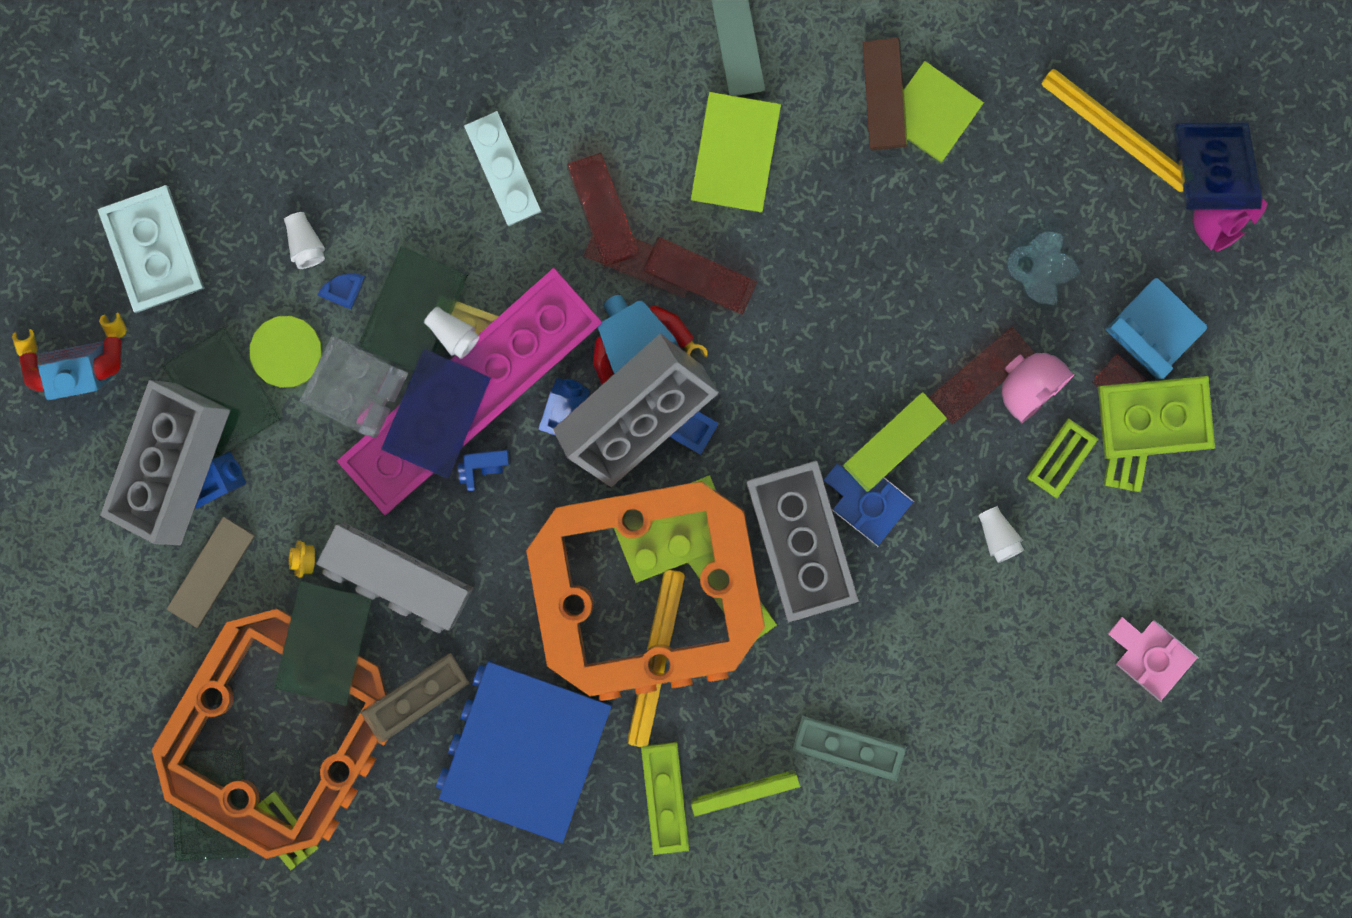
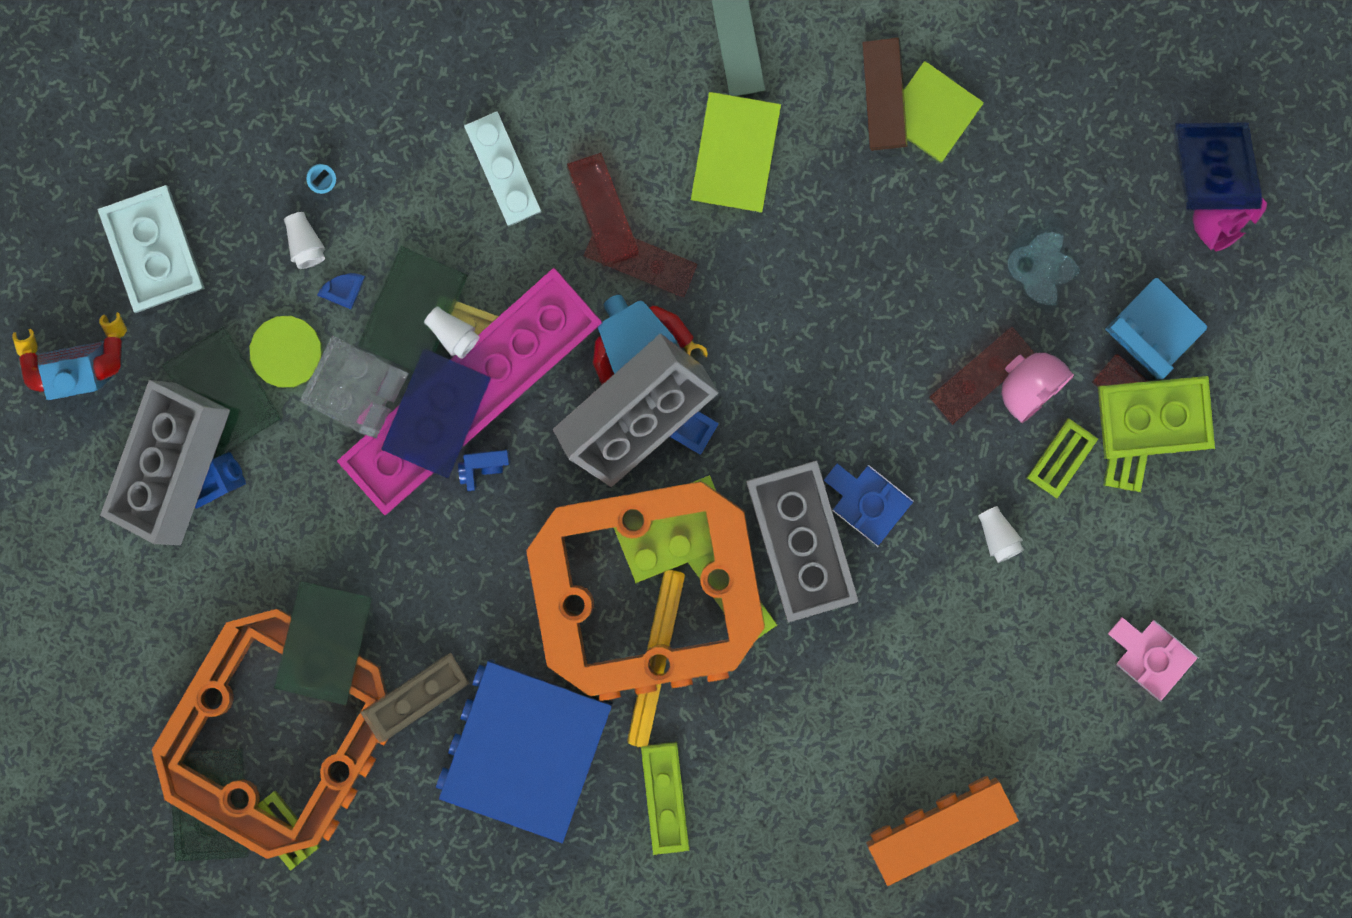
dark tan tile [166,516,256,628] -> none
yellow plate [289,541,315,578] -> none
light grey brick [317,522,473,633] -> none
blue bracket [538,378,590,435] -> none
clear red tile [643,237,757,315] -> none
lime tile [691,770,800,817] -> none
sand green tile [792,715,907,782] -> none
lime tile [843,392,947,492] -> none
yellow axle [1042,69,1194,192] -> none
none -> medium azure hinge [306,164,336,194]
none -> orange brick [866,776,1019,886]

